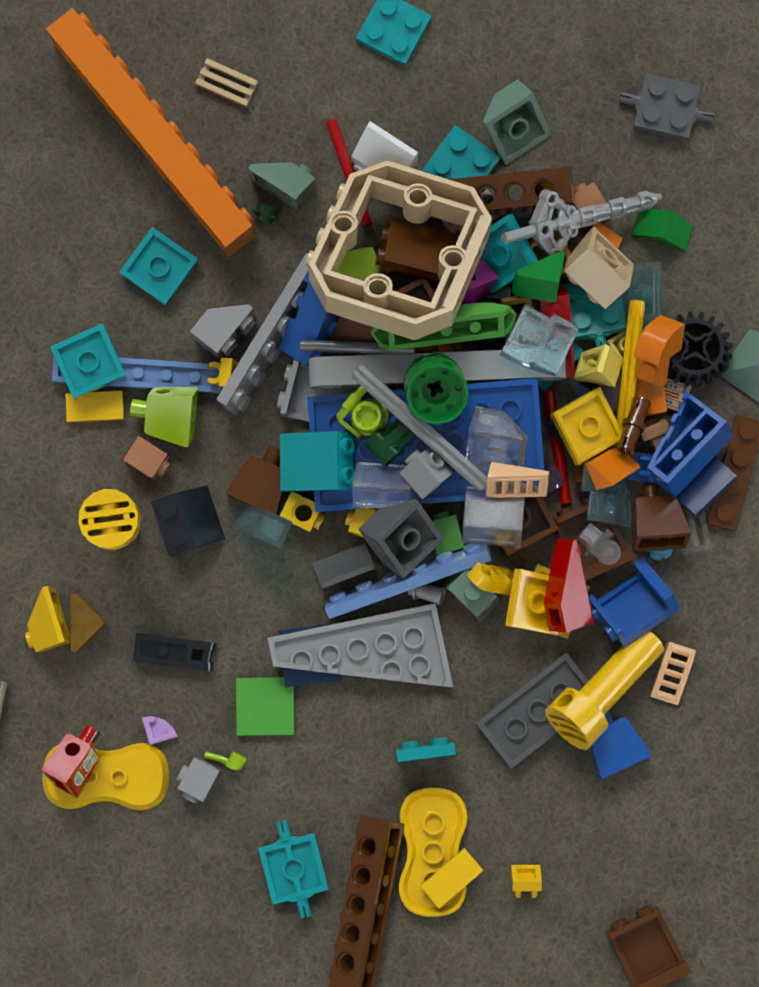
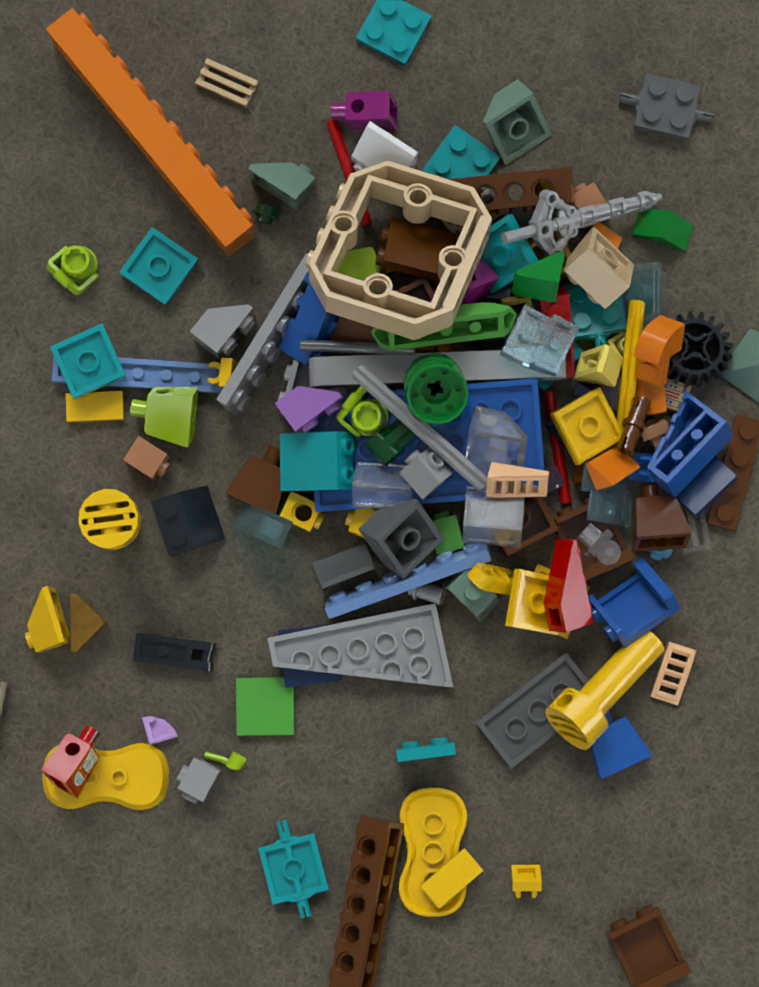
none -> lime piece [46,245,99,295]
none -> medium lavender slope [275,386,345,433]
none -> magenta torso [331,91,398,132]

